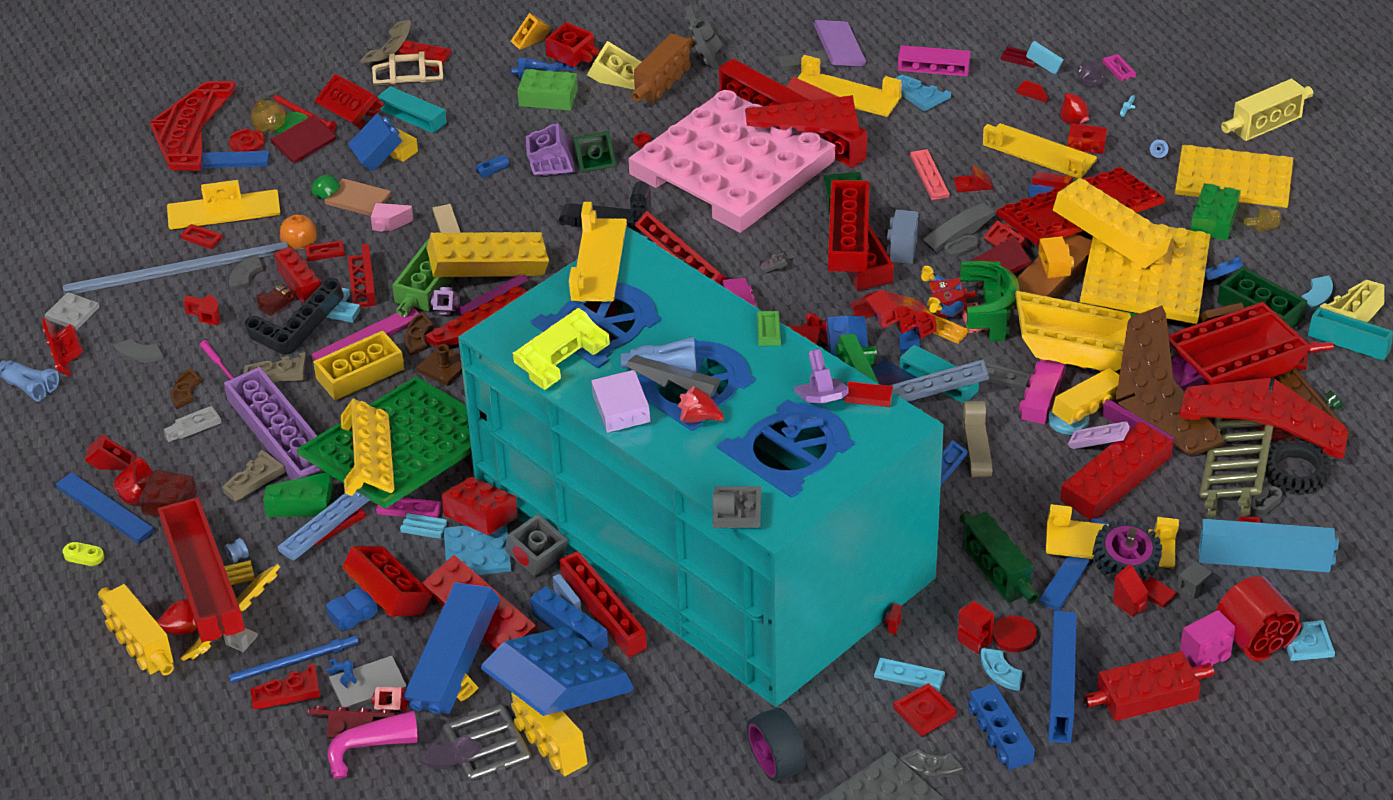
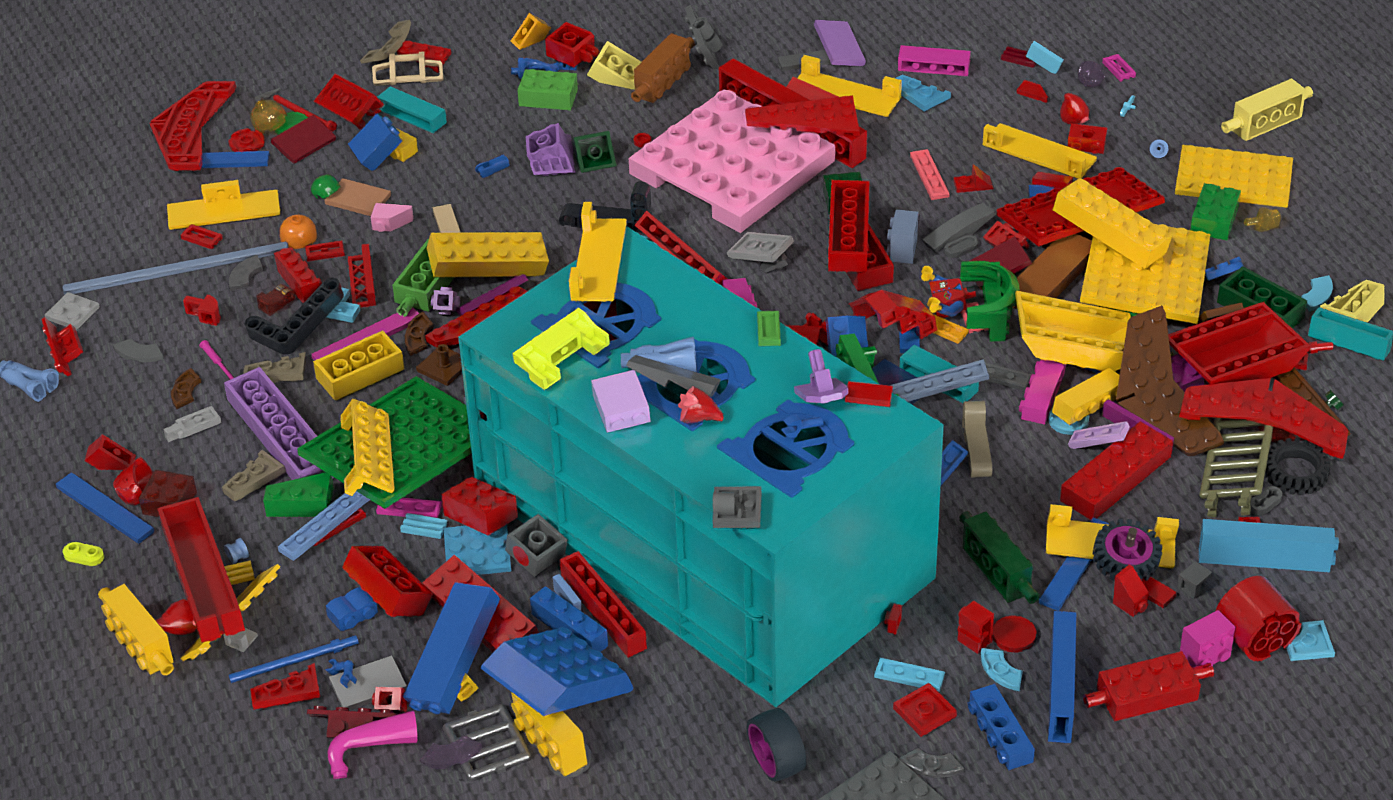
light orange brick [1038,236,1074,278] -> none
none -> light grey tile [727,232,794,262]

